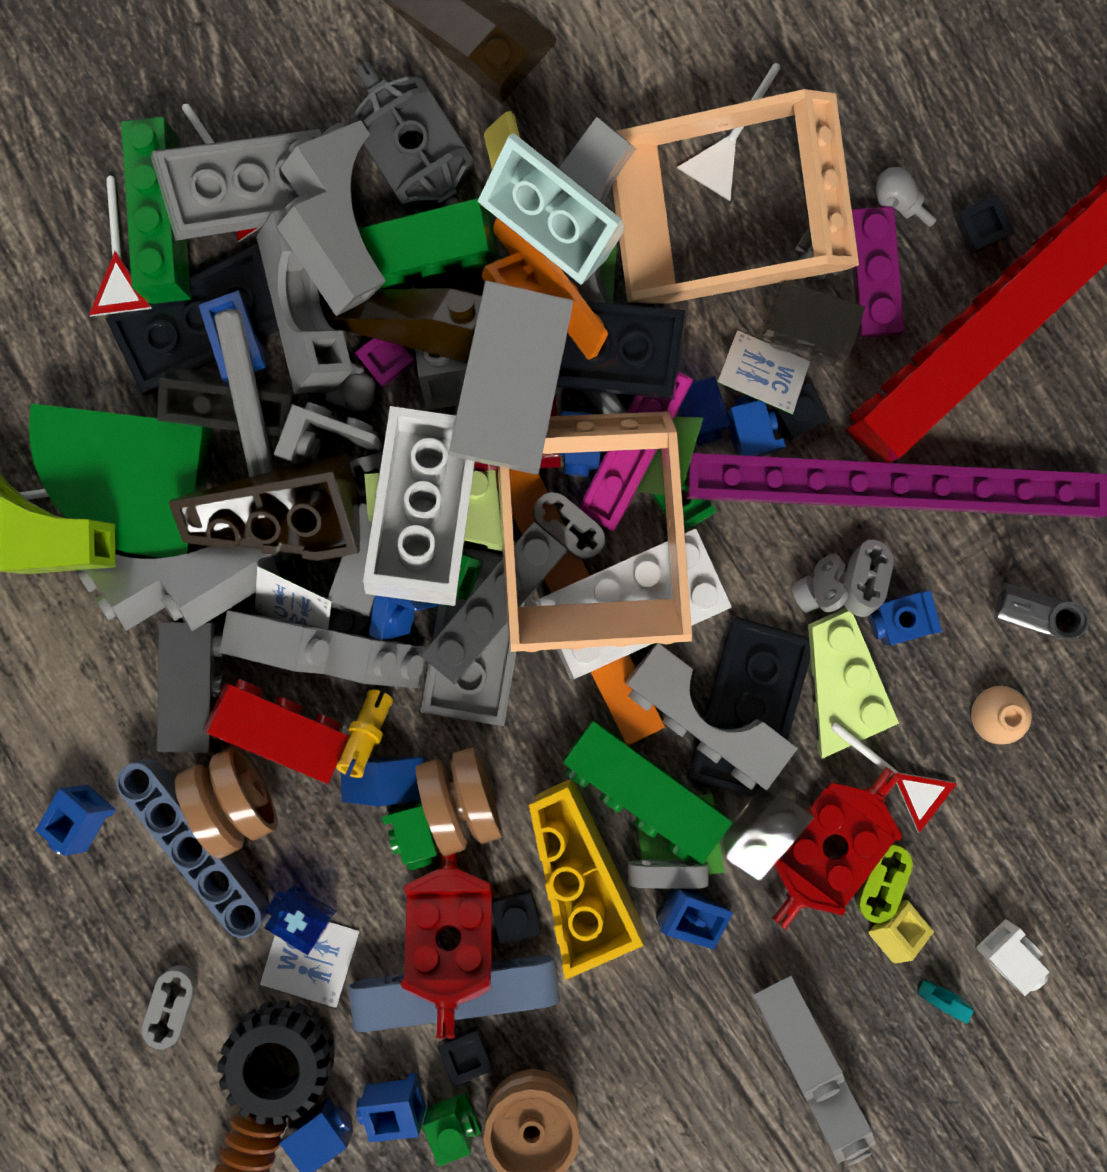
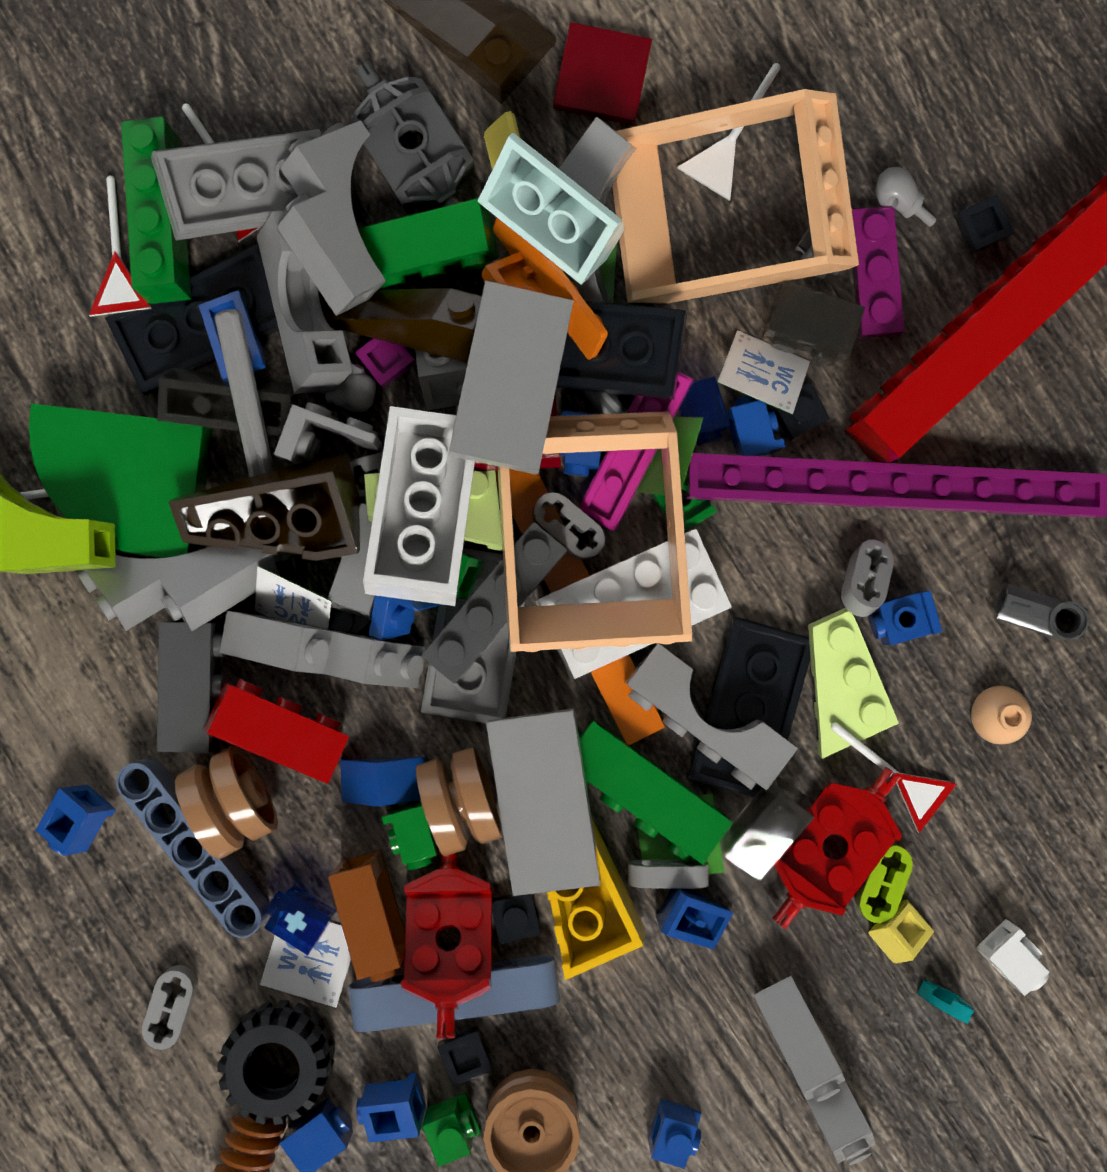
yellow pin [336,690,393,778] -> none
light grey piece [791,554,849,613] -> none
none -> dark orange window [328,849,405,982]
none -> light grey tile [486,708,601,896]
none -> dark red tile [553,22,652,126]
none -> blue brick [648,1098,701,1169]

